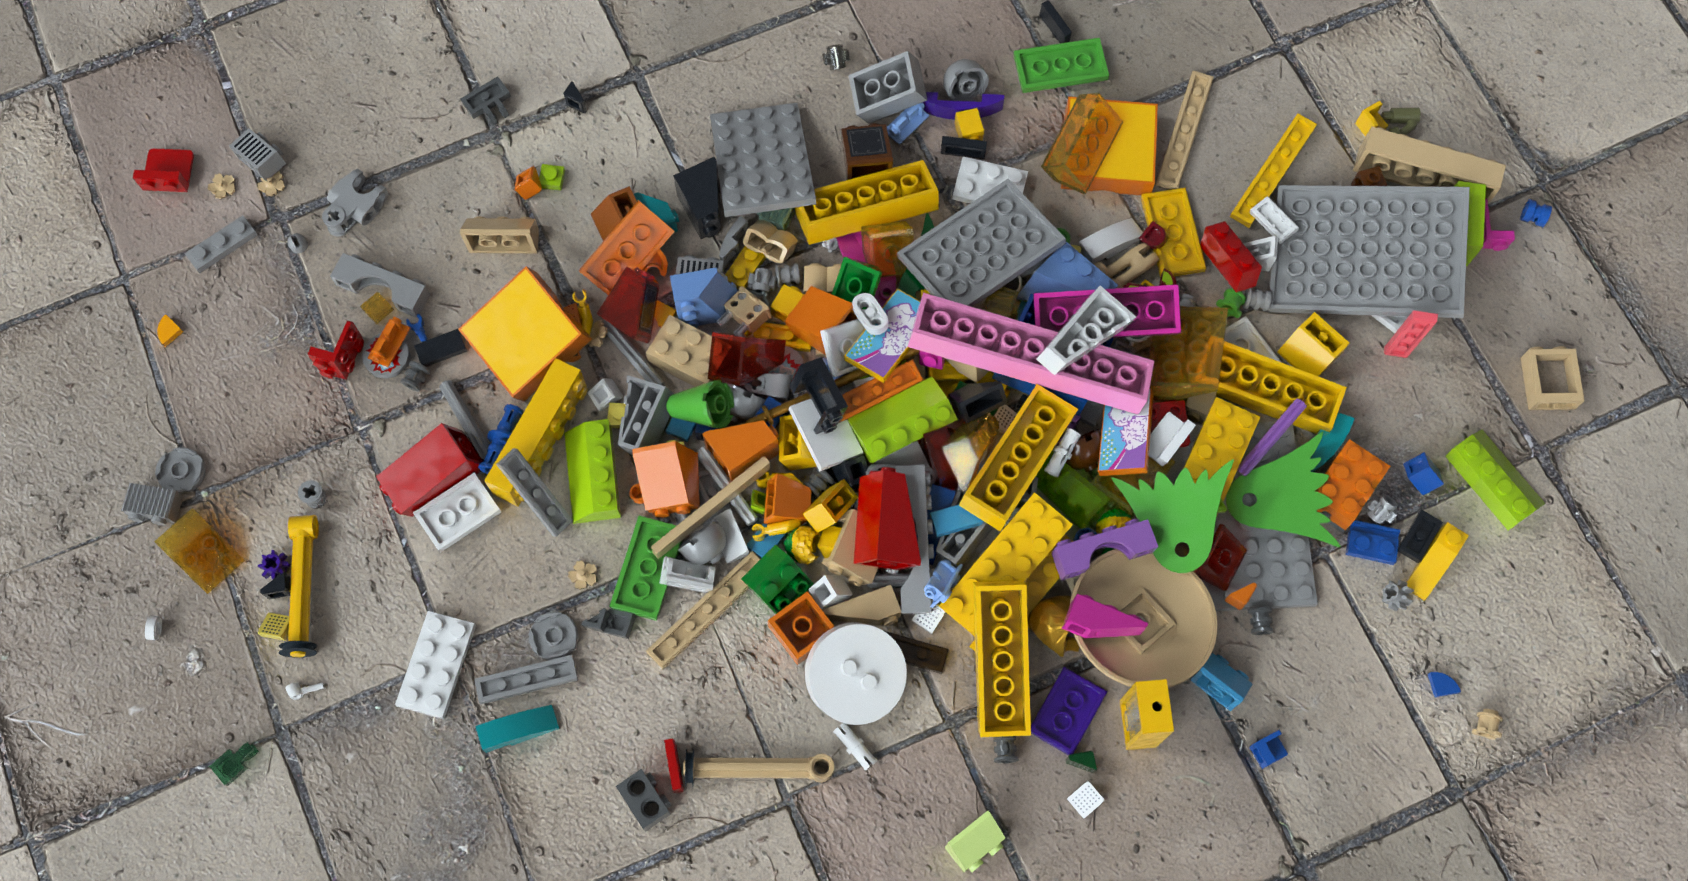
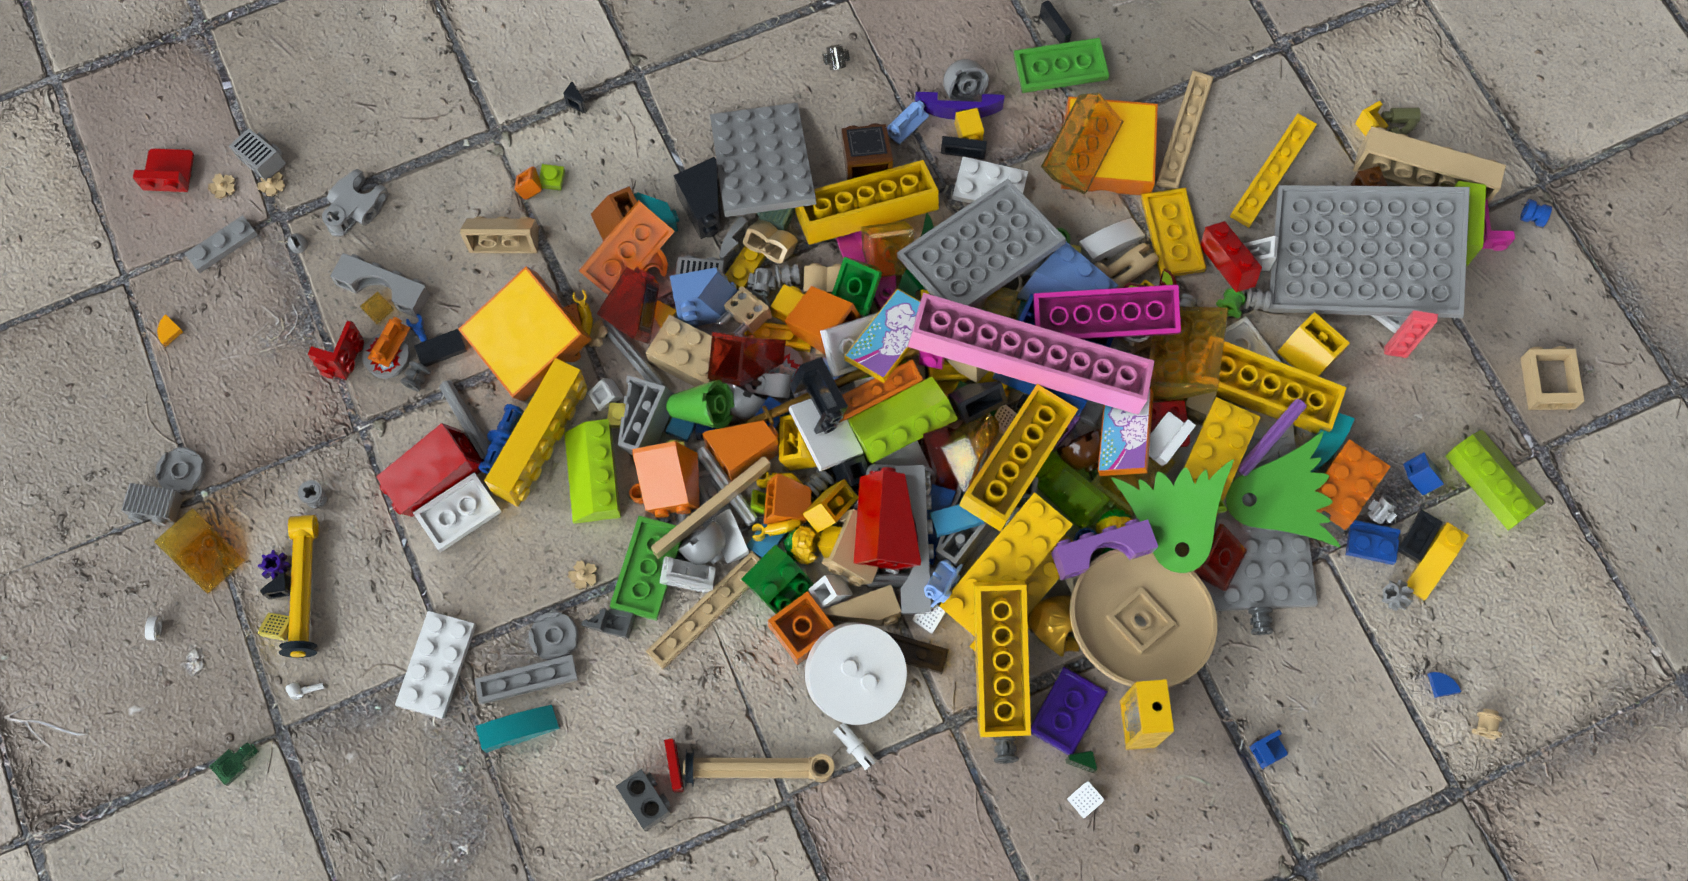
dark grey hinge [460,76,511,125] -> none
light grey tile [496,448,573,537] -> none
white piece [822,238,838,252] -> none
light grey brick [849,51,927,124] -> none
white plate [852,293,889,335] -> none
yellowish green slope [945,811,1005,872] -> none
white wedge [1036,286,1136,375] -> none
white pin [1044,428,1081,478] -> none
dark pink slope [1062,594,1148,638] -> none
dark red tile [1138,221,1167,249] -> none
dark azure slope [1190,653,1253,711] -> none
orange slope [1225,582,1257,610] -> none
white plate [1250,196,1299,244] -> none

